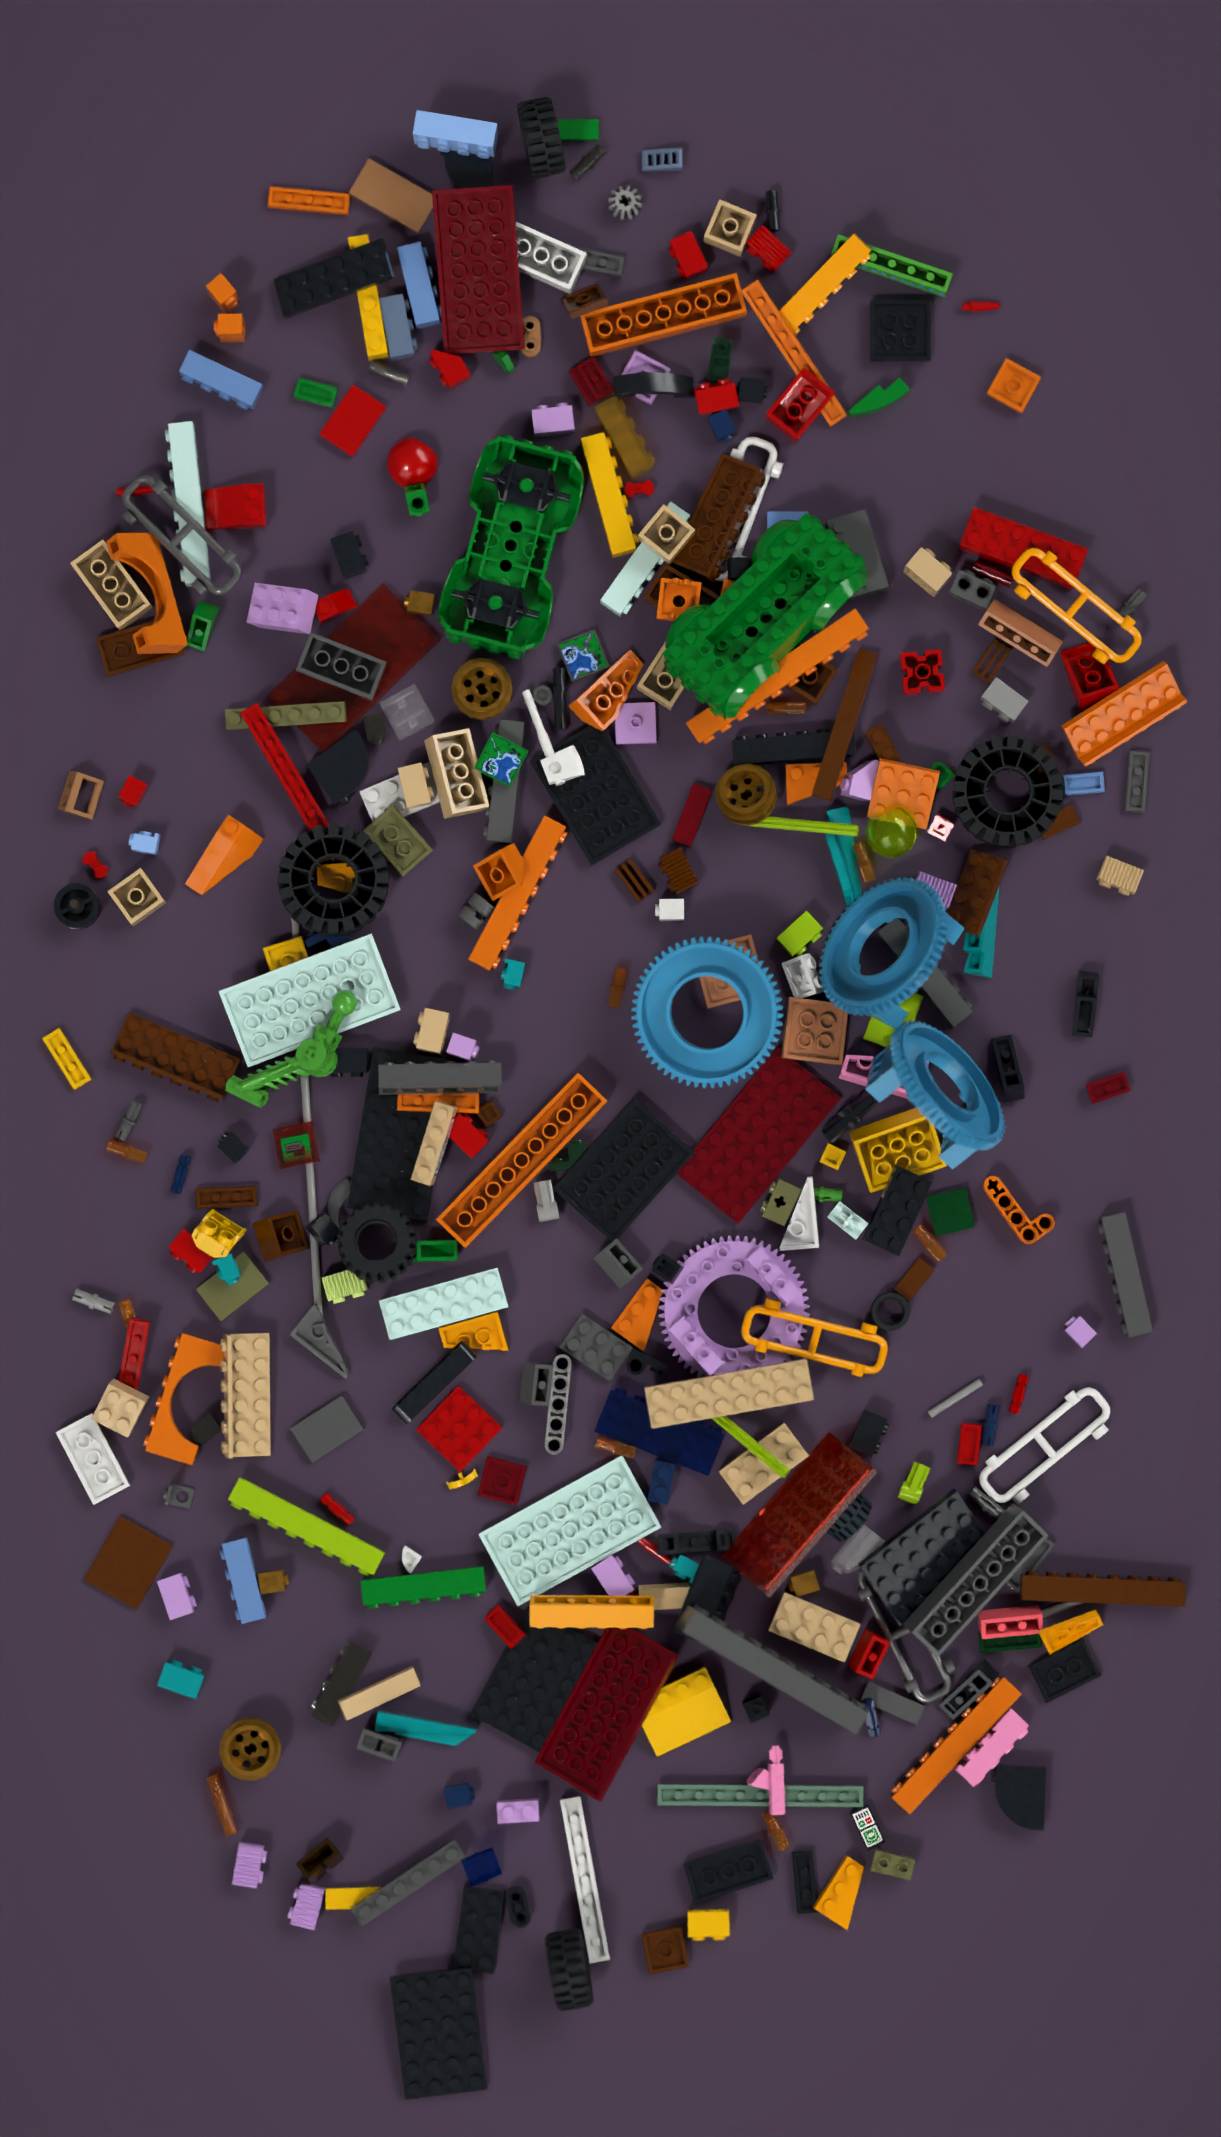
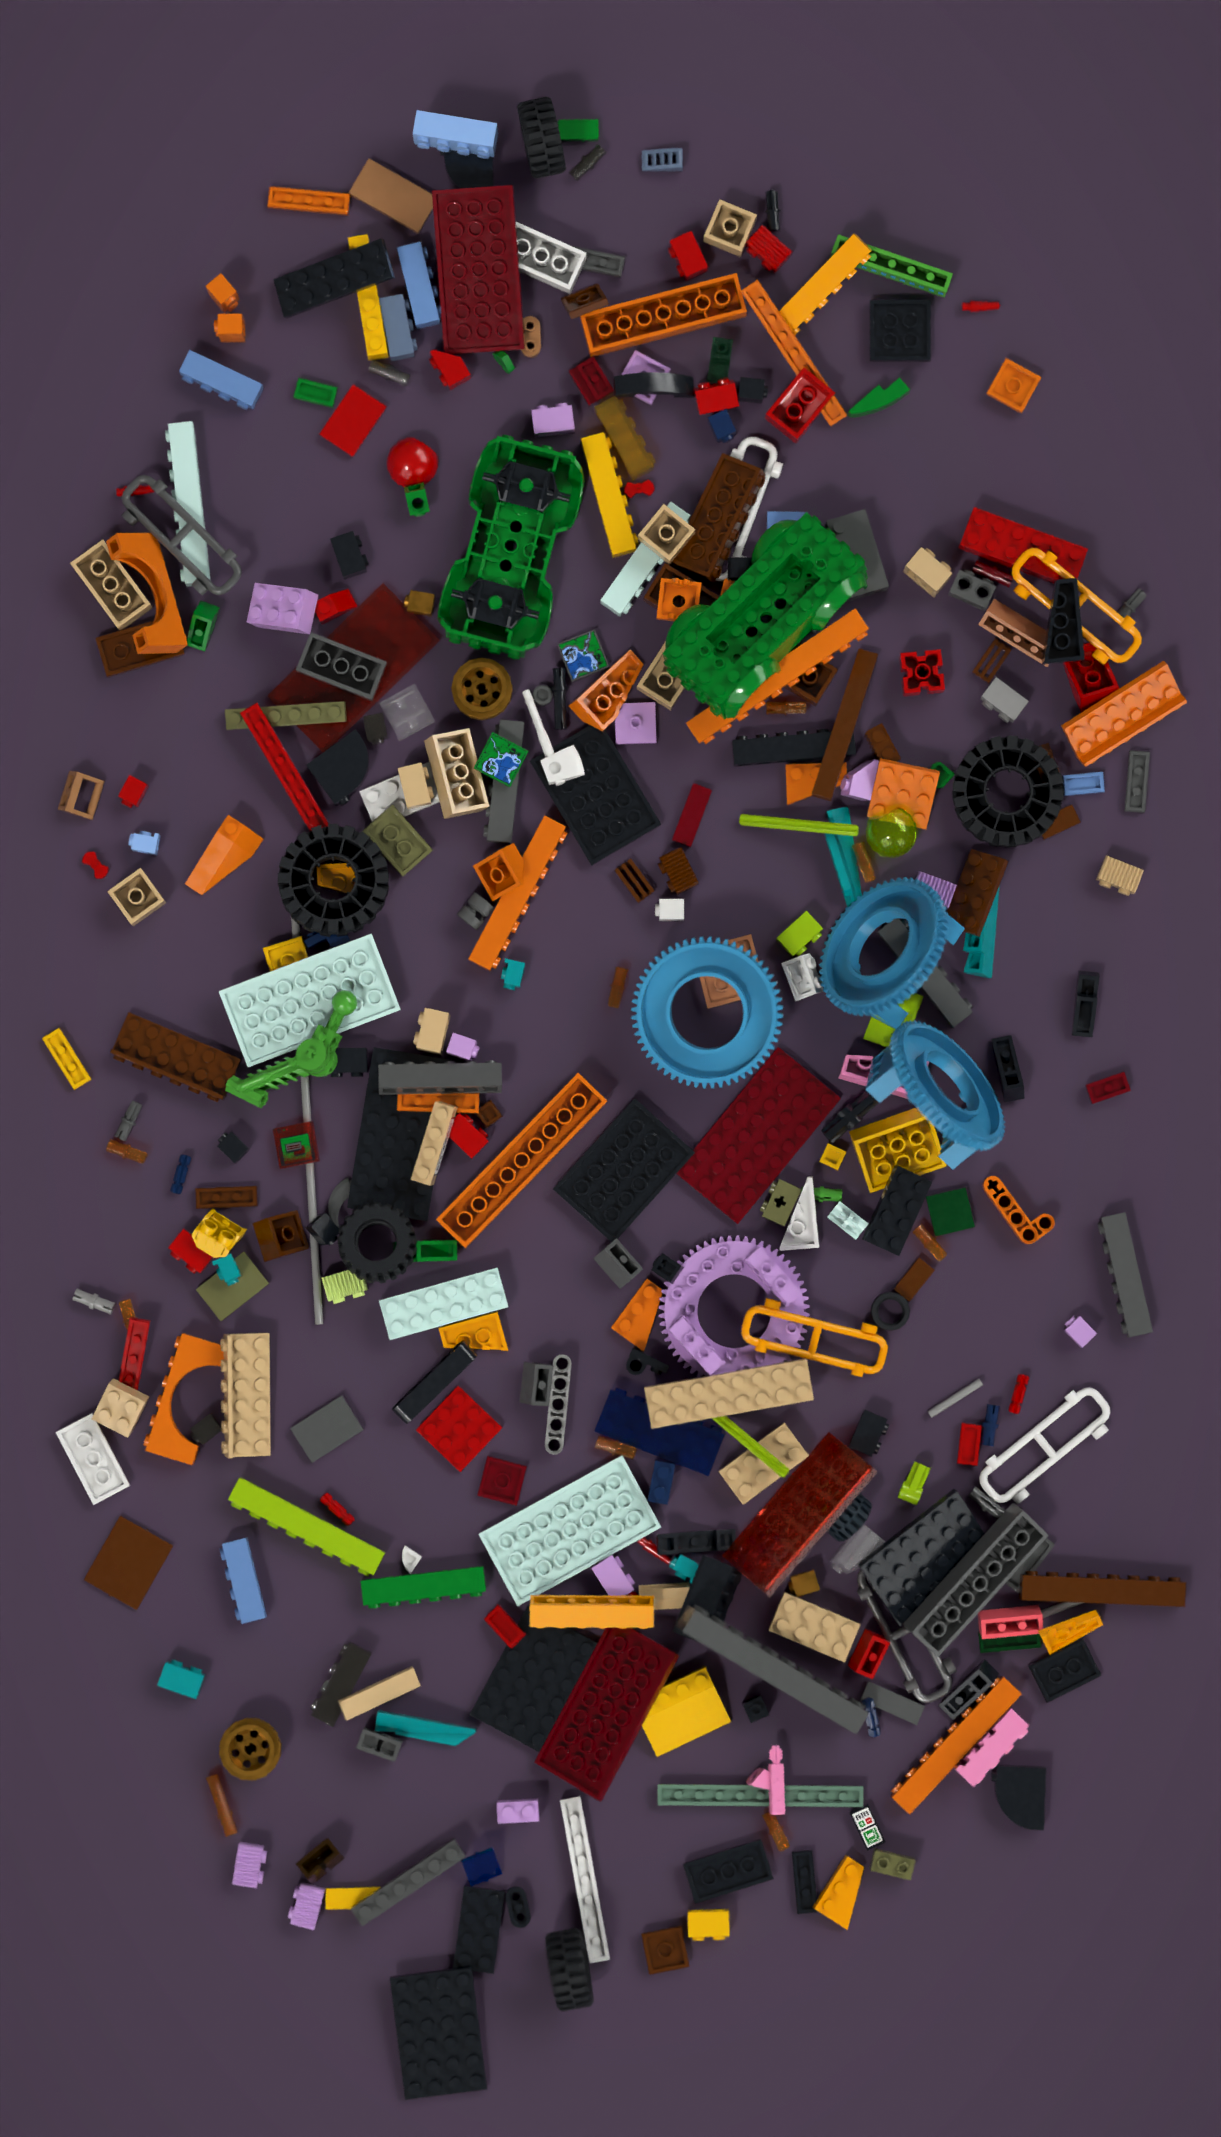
black wheel [54,883,101,930] -> none
lavender brick [157,1572,197,1620] -> none
dark grey bracket [163,1484,194,1509] -> none
red slope [204,483,267,530] -> none
pearl gold brick [258,1569,289,1594] -> none
dark grey wing [290,1303,350,1379] -> none
dark blue brick [444,1782,475,1809] -> none
yellow piece [446,1468,478,1490] -> none
light grey piece [534,1180,560,1222] -> none
clear green slope [549,1139,588,1172] -> none
dark grey plate [559,1314,633,1381] -> none
light grey gear [608,185,642,220] -> none
pearl gold wheel [715,764,777,826] -> none
nougat plate [781,997,848,1065] -> none
tile [927,813,955,841] -> none
none -> black wedge [1042,578,1085,665]

